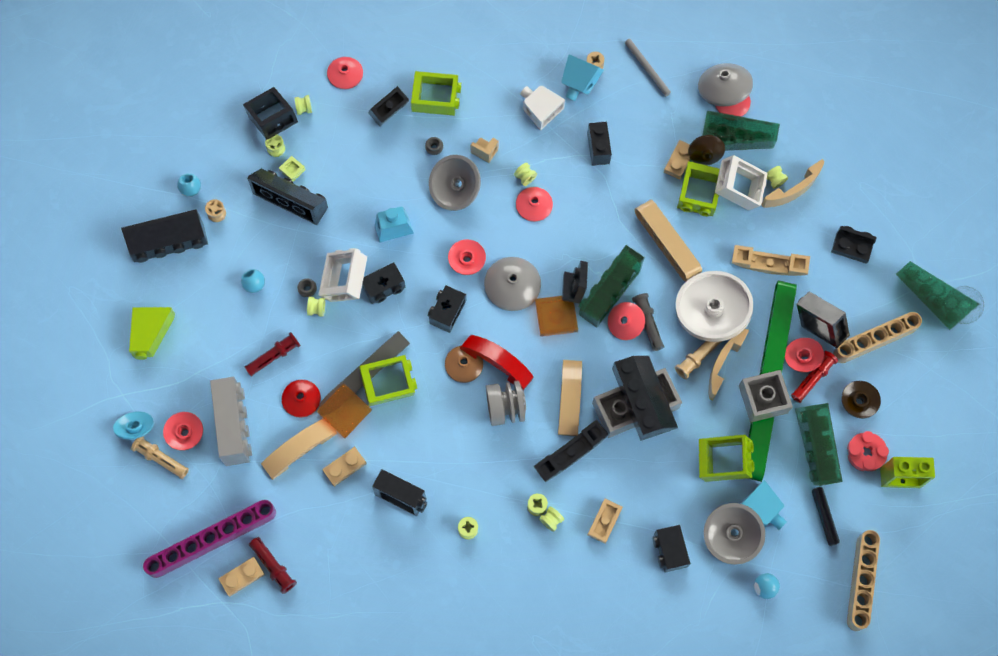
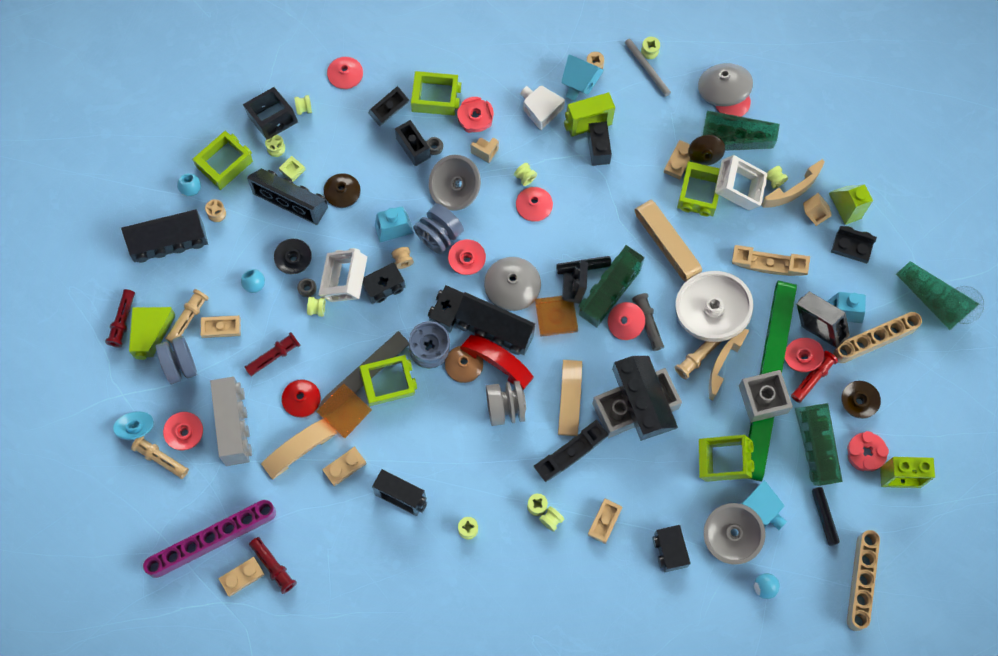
none -> dark red pin [105,289,135,348]
none -> sand blue wheel [156,335,198,385]
none -> tan pin [165,289,209,343]
none -> lime window [192,131,253,190]
none -> tan plate [201,315,241,338]
none -> black dish [274,239,312,274]
none -> dark brown dish [324,173,361,208]
none -> tan wheel [391,247,414,269]
none -> black brick [395,120,431,166]
none -> sand blue wheel [409,321,450,369]
none -> sand blue wheel [413,203,464,254]
none -> black slope [455,292,535,355]
none -> coral plate [457,97,494,133]
none -> black axle [556,256,612,274]
none -> lime window [564,92,615,137]
none -> yellowish green wheel [641,37,660,59]
none -> tan panel [803,193,832,226]
none -> medium azure torso [827,292,866,323]
none -> lime slope [829,184,873,225]

